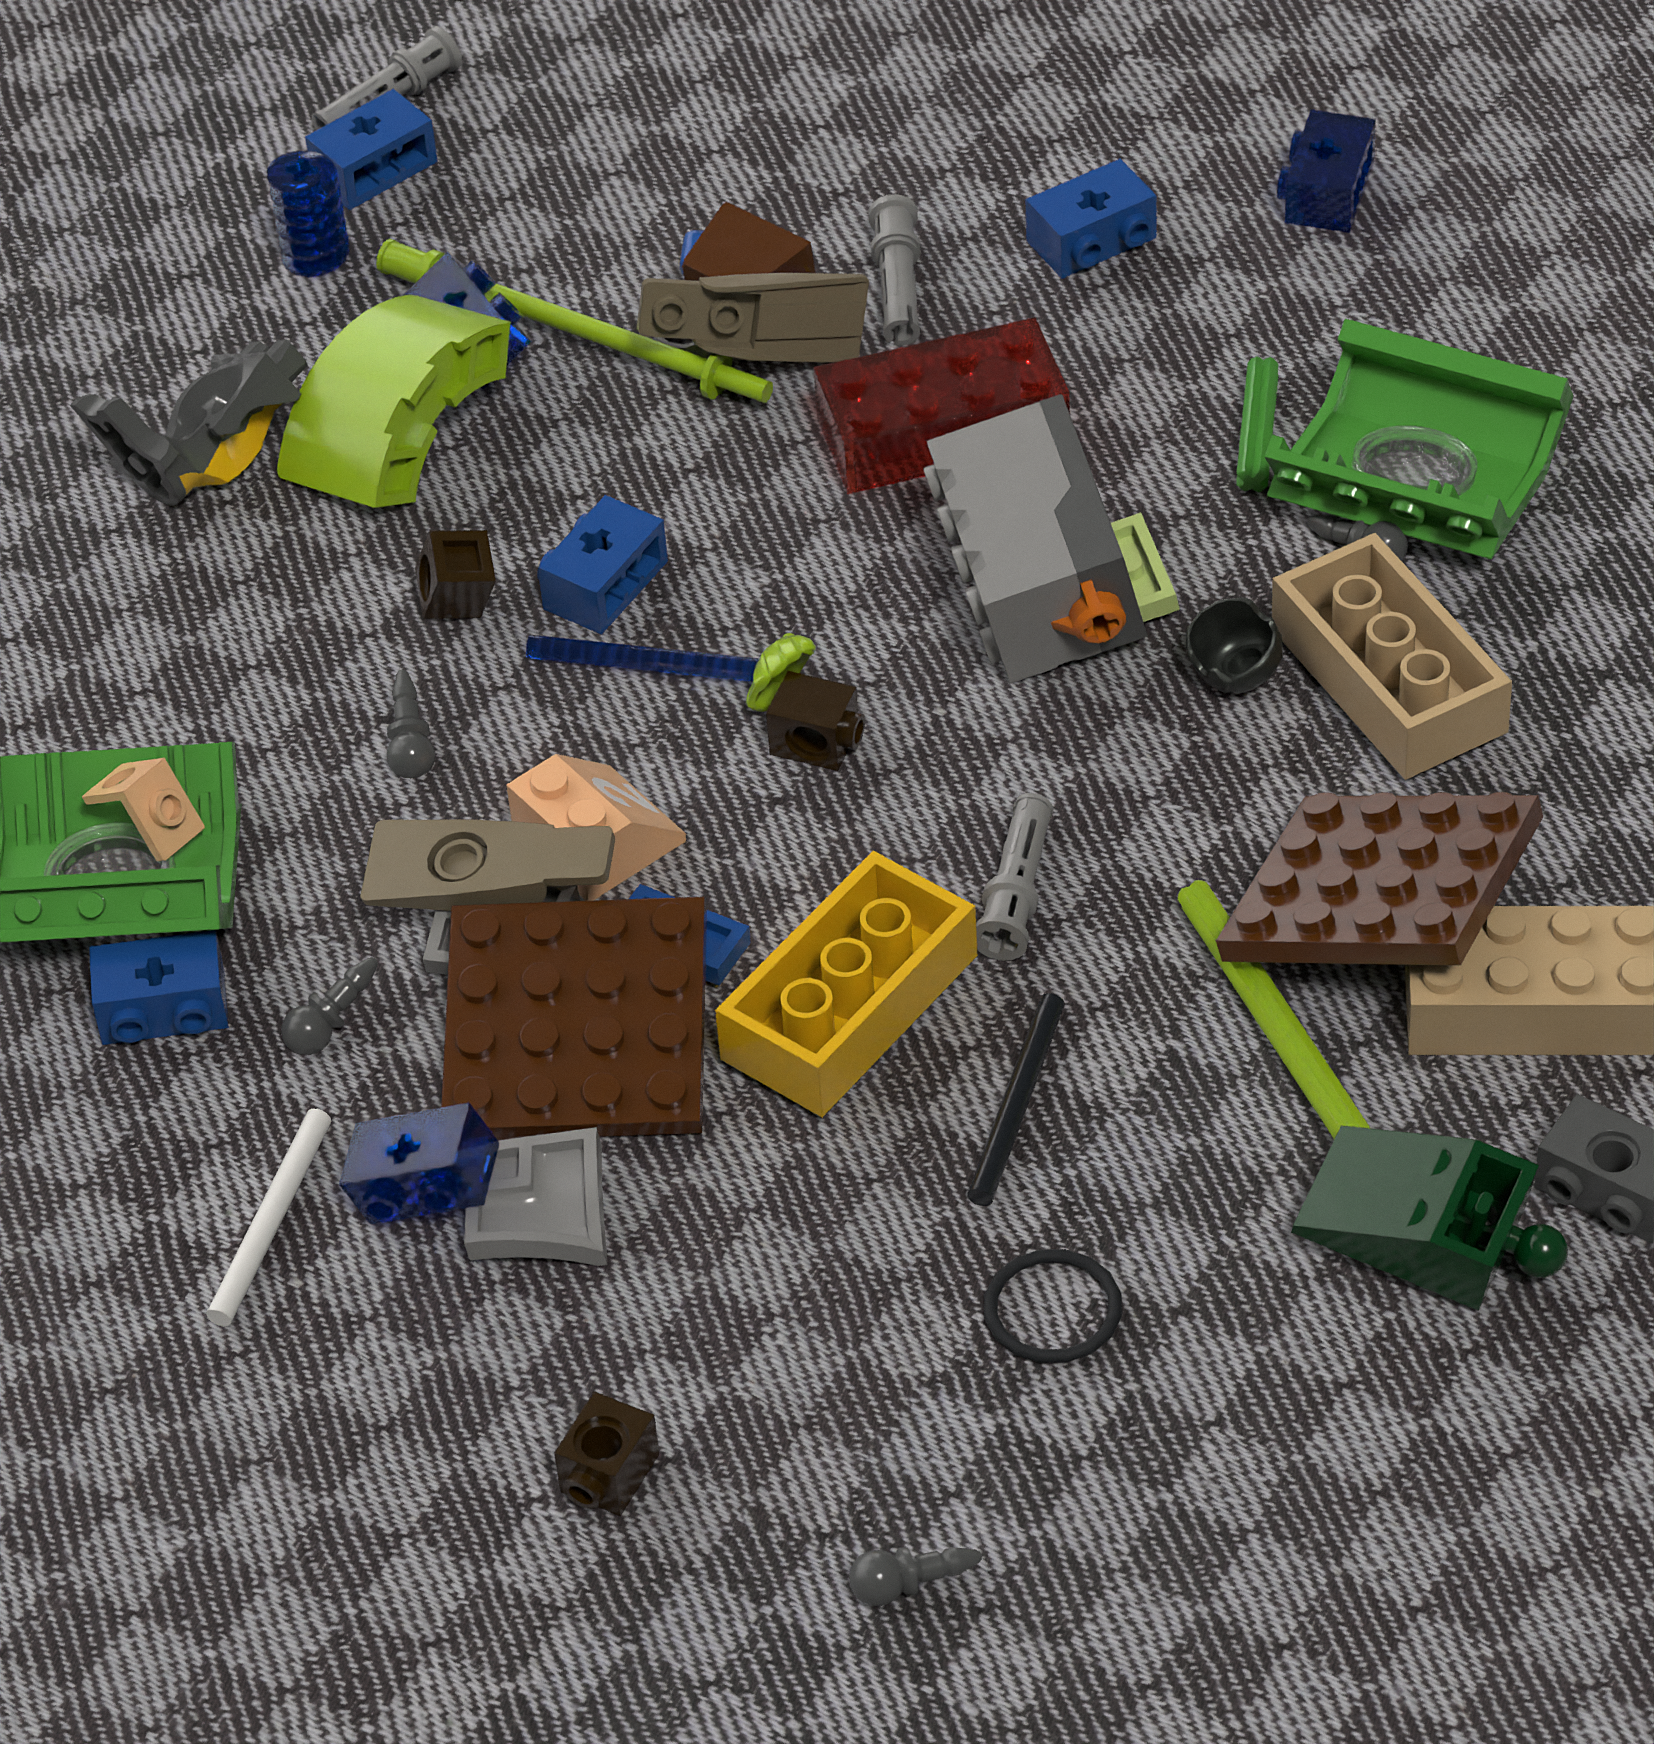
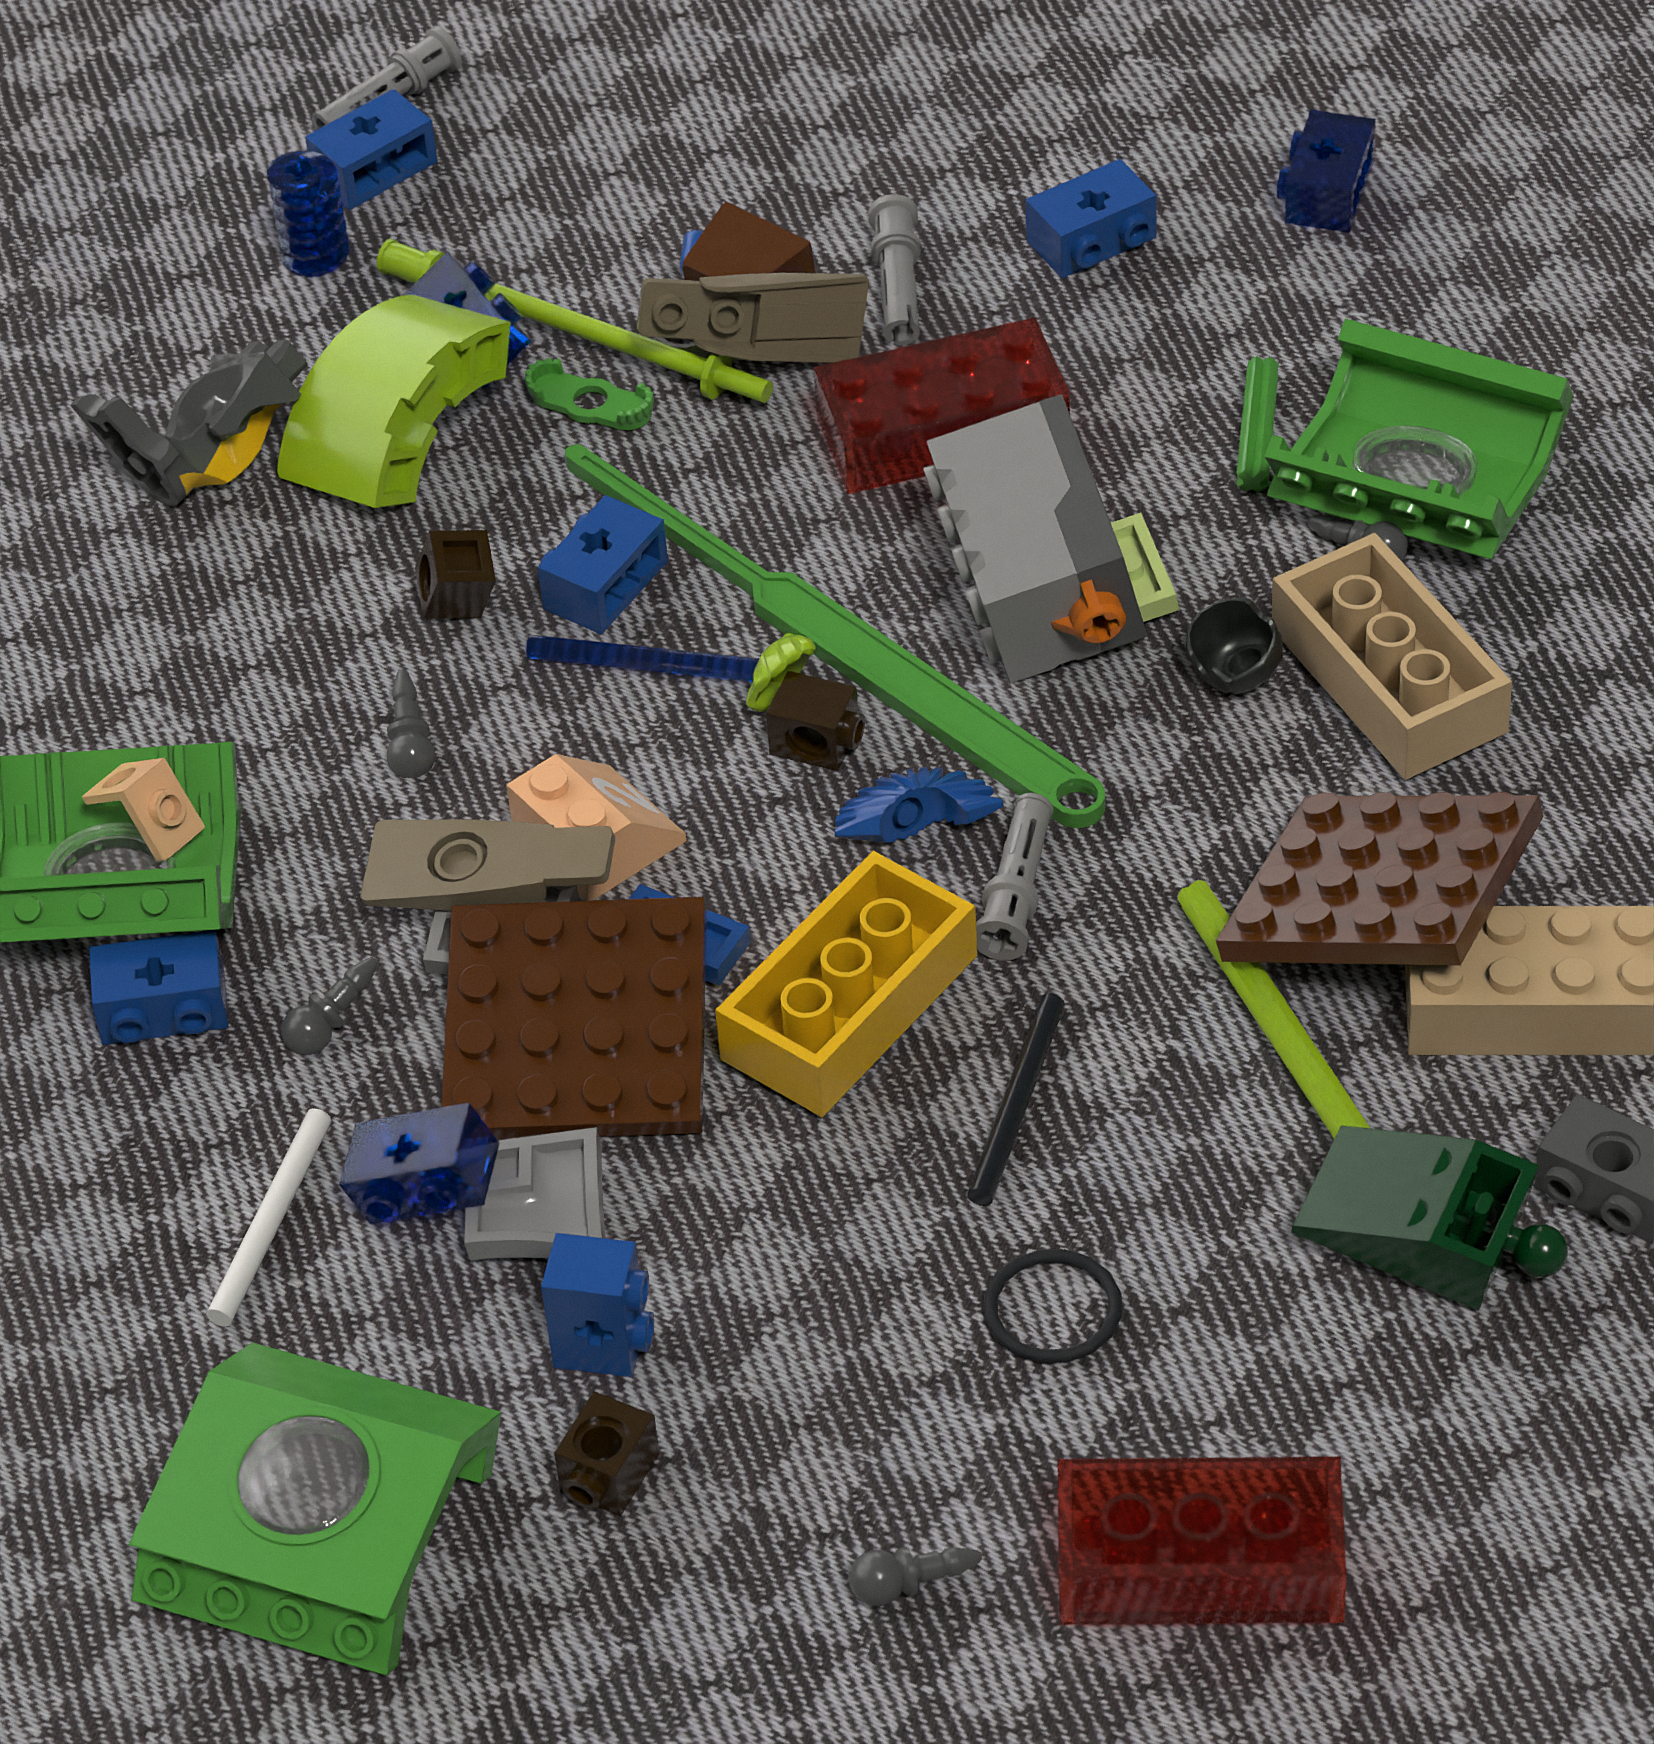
none -> bright green panel [128,1342,501,1676]
none -> bright green piece [525,358,654,431]
none -> blue brick [541,1233,654,1377]
none -> bright green piece [565,444,1105,828]
none -> blue hair [834,767,1004,843]
none -> clear red brick [1058,1456,1347,1625]

